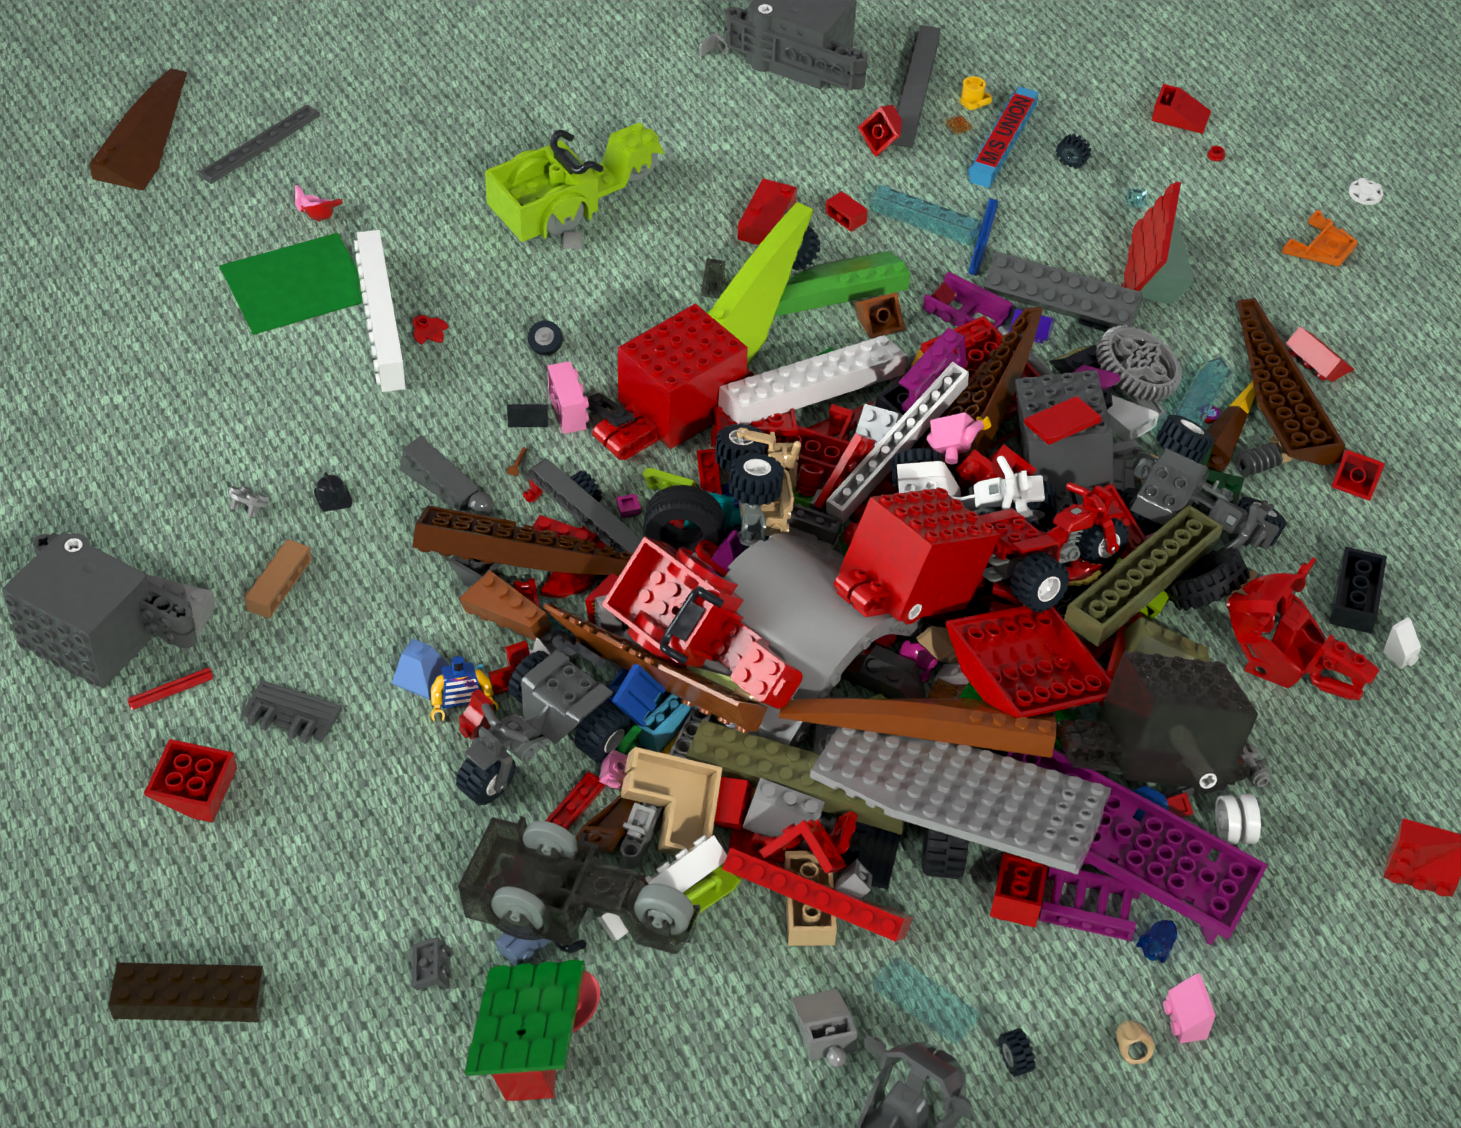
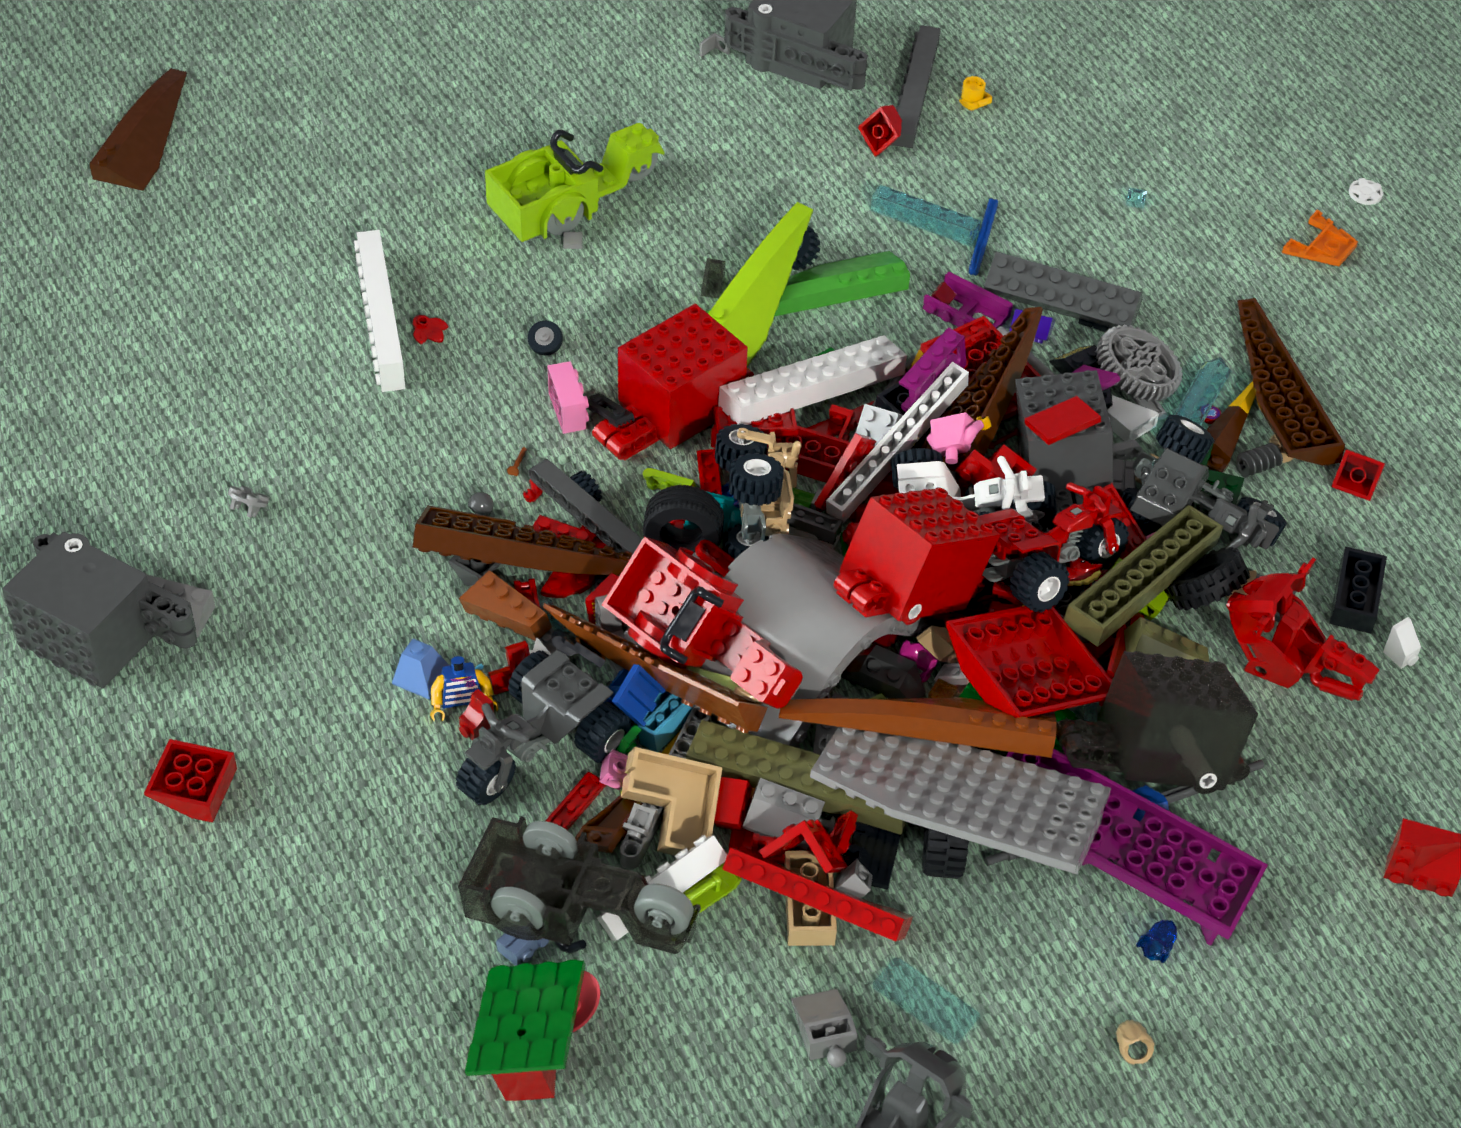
dark brown brick [109,962,266,1022] -> none
red axle [127,667,213,710] -> none
dark grey tile [198,104,320,184] -> none
green piece [219,233,365,335] -> none
dark grey hinge [242,680,342,743] -> none
medium nougat brick [244,539,312,619] -> none
hair [295,185,343,222] -> none
black piece [314,472,352,512] -> none
dark grey wedge [399,436,479,511] -> none
dark grey bracket [412,937,451,990] -> none
black slope [507,404,549,427] -> none
dark pink plate [616,494,641,518] -> none
magenta slope [711,530,743,572] -> none
red brick [737,178,797,245] -> none
red piece [796,464,824,496] -> none
red brick [825,191,868,232] -> none
dark orange slope [854,292,906,338] -> none
clear orange plate [946,115,971,135] -> none
brick [968,86,1039,188] -> none
red slope [989,852,1048,928] -> none
black wheel [998,1028,1036,1077] -> none
magenta fence [1039,866,1141,942] -> none
black wheel [1056,134,1091,169] -> none
red piece [1121,181,1194,304] -> none
red slope [1152,84,1211,134] -> none
bright pink slope [1163,974,1216,1043] -> none
red plate [1166,792,1194,818] -> none
red plate [1207,145,1226,161] -> none
white wheel [1215,794,1261,845] -> none
light grey hinge [1231,744,1269,787] -> none
slope [1285,326,1354,382] -> none

